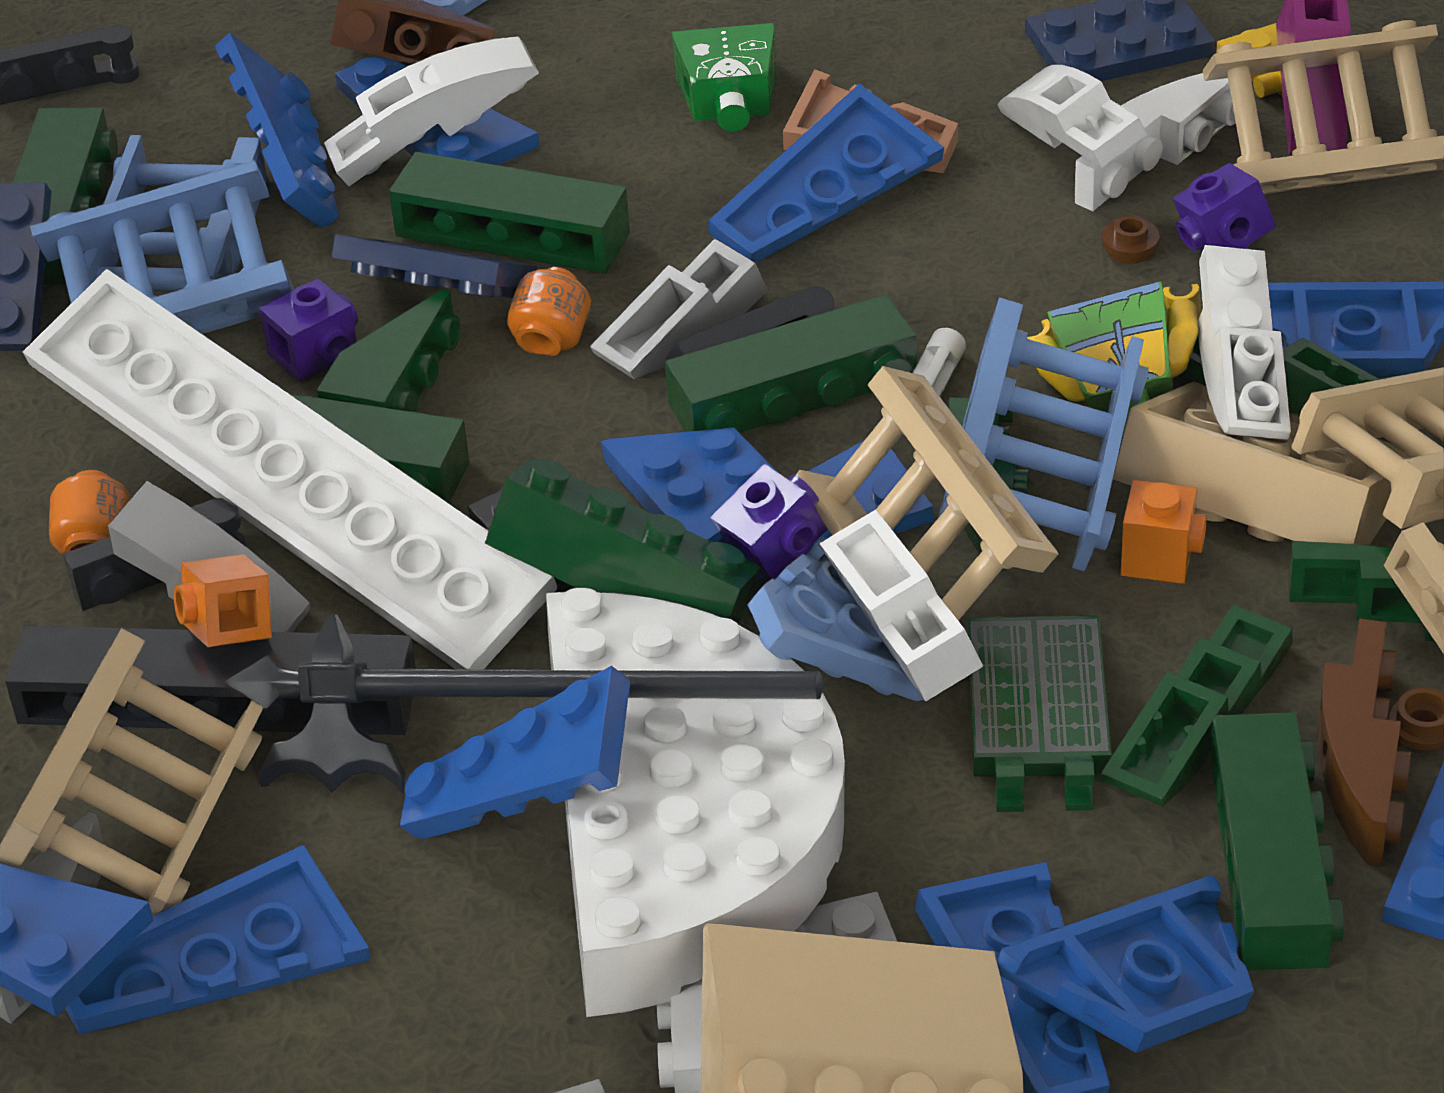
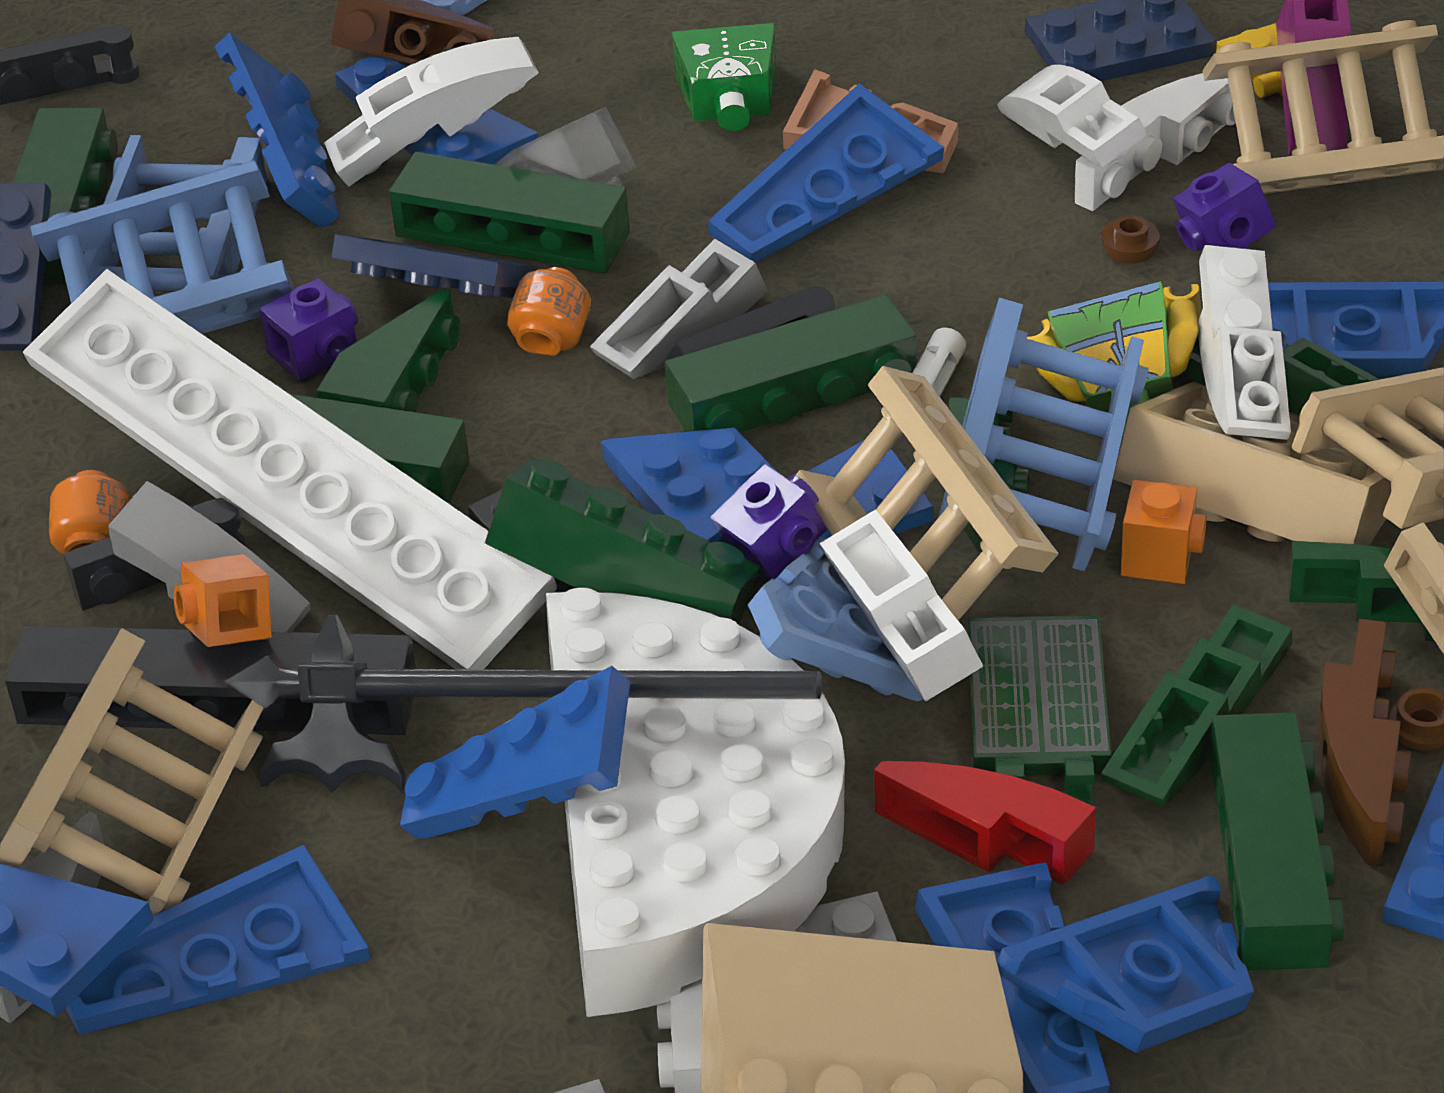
none -> clear slope [494,106,637,186]
none -> red slope [874,761,1096,885]

